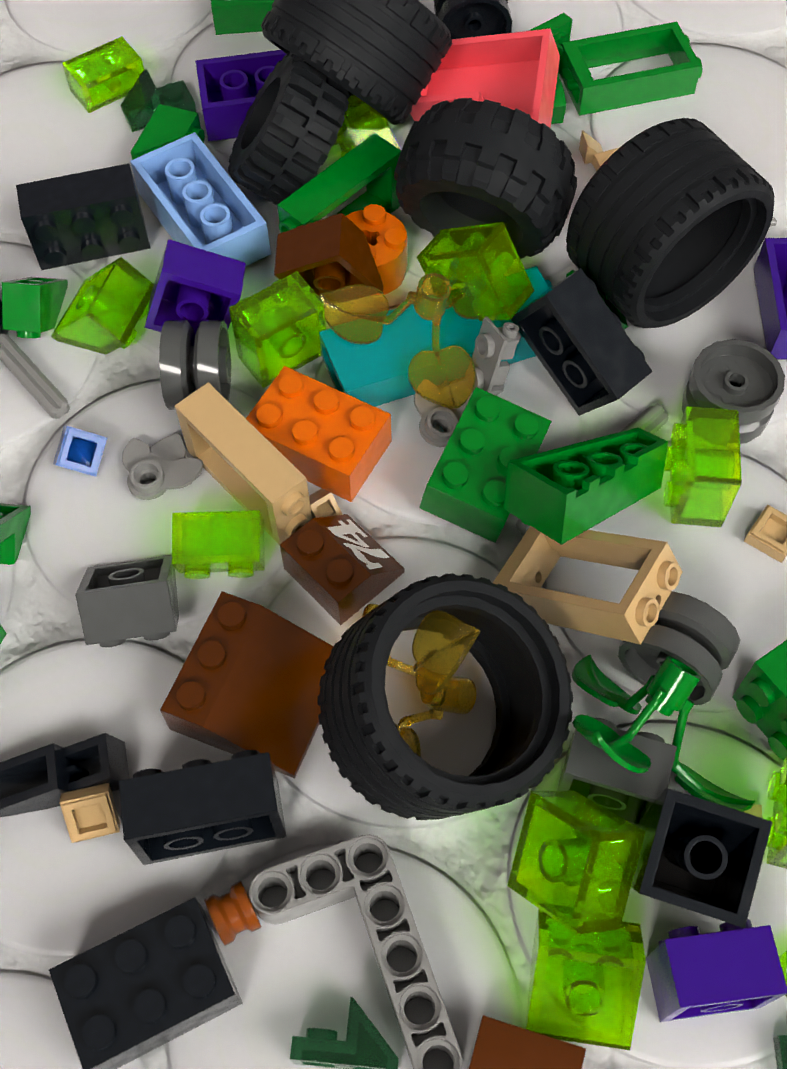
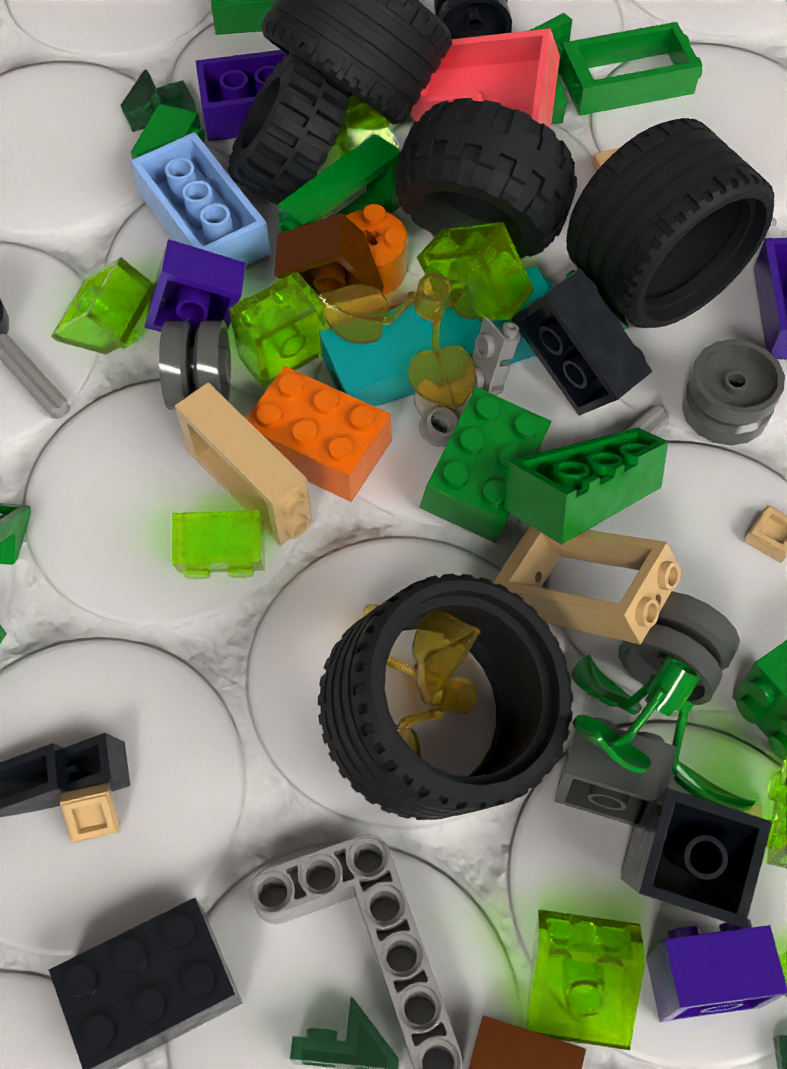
green slope [2,277,68,338] -> none
black brick [16,163,151,270] -> none
slope [53,425,107,477] -> none
clear neon green brick [62,36,148,113] -> none
dark grey slope [75,555,179,647] -> none
black brick [119,750,287,865] -> none
light grey plate [122,433,203,500] -> none
reddish brown slope [160,591,334,779] -> none
dark orange wheel [204,881,262,946] -> none
reddish brown slope [280,514,405,625] -> none
tan piece [309,489,343,518] -> none
clear neon green brick [507,791,646,935] -> none
tan piece [579,130,603,164] -> none
clear neon green brick [664,406,742,527] -> none

